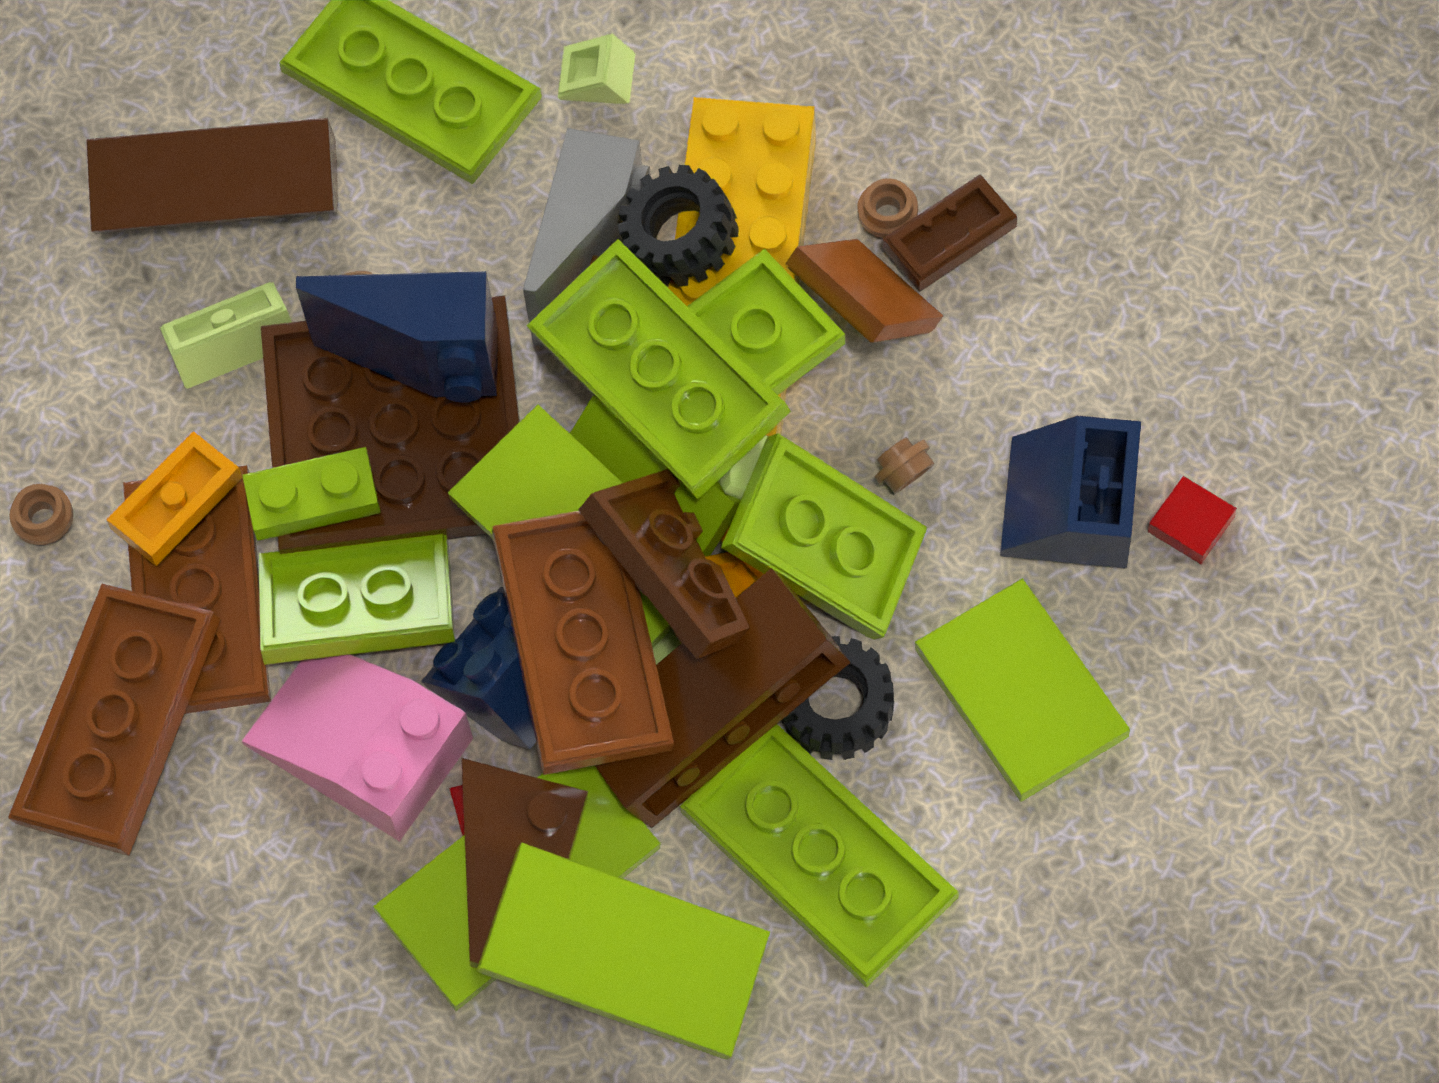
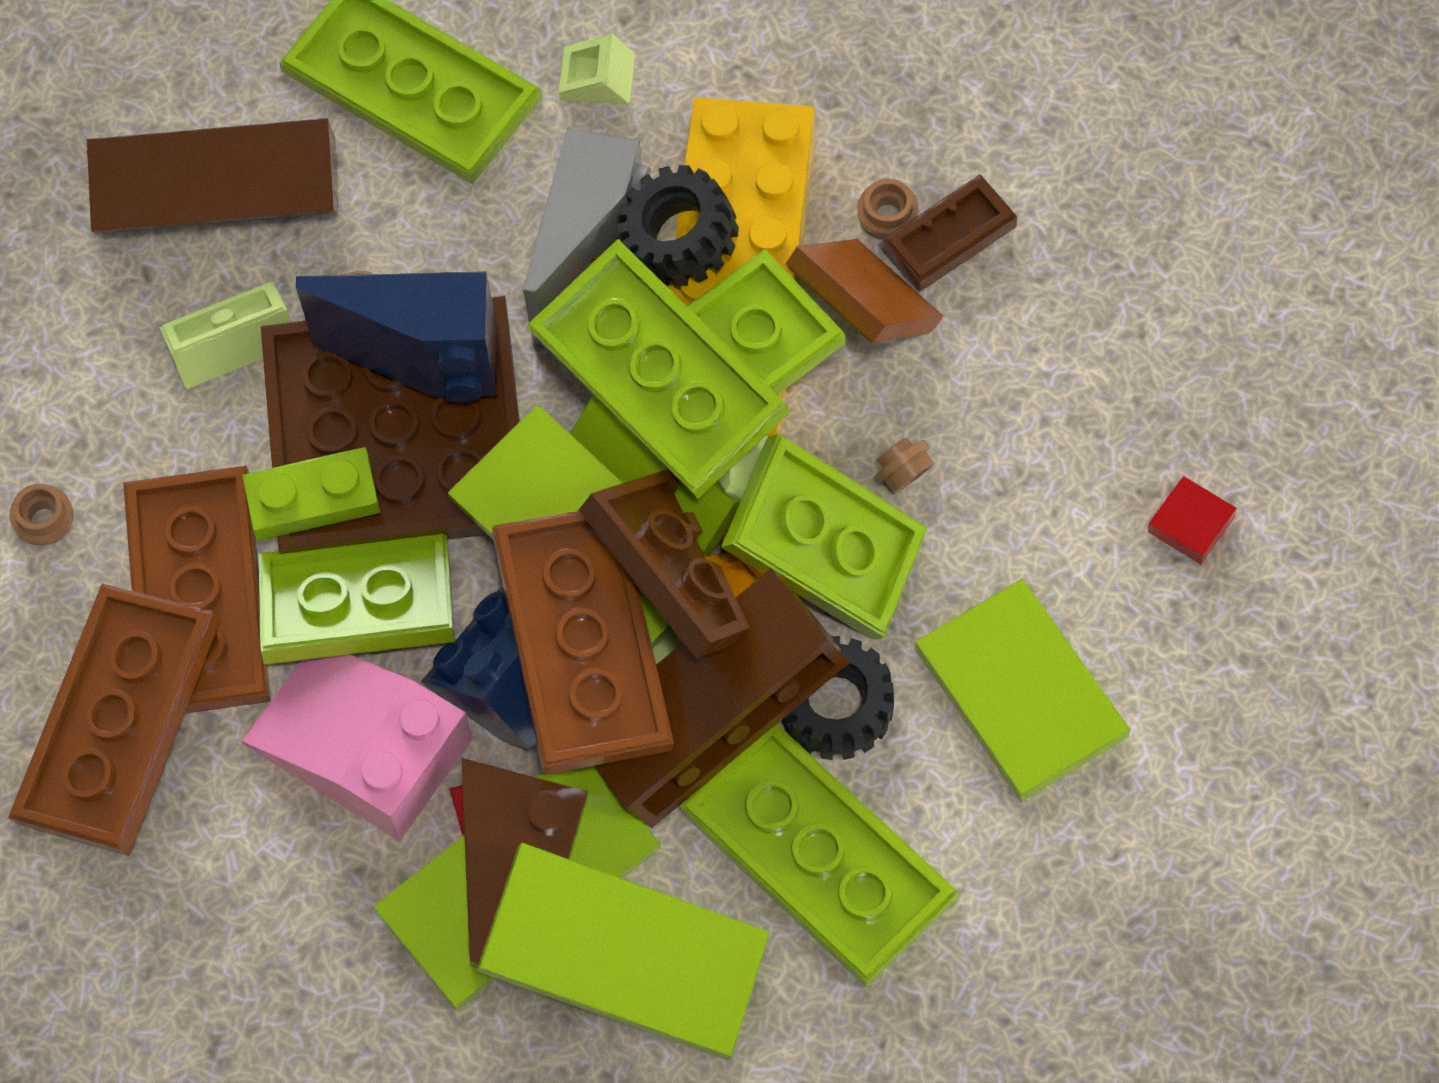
light orange plate [106,431,243,566] -> none
dark blue slope [1000,415,1141,568] -> none

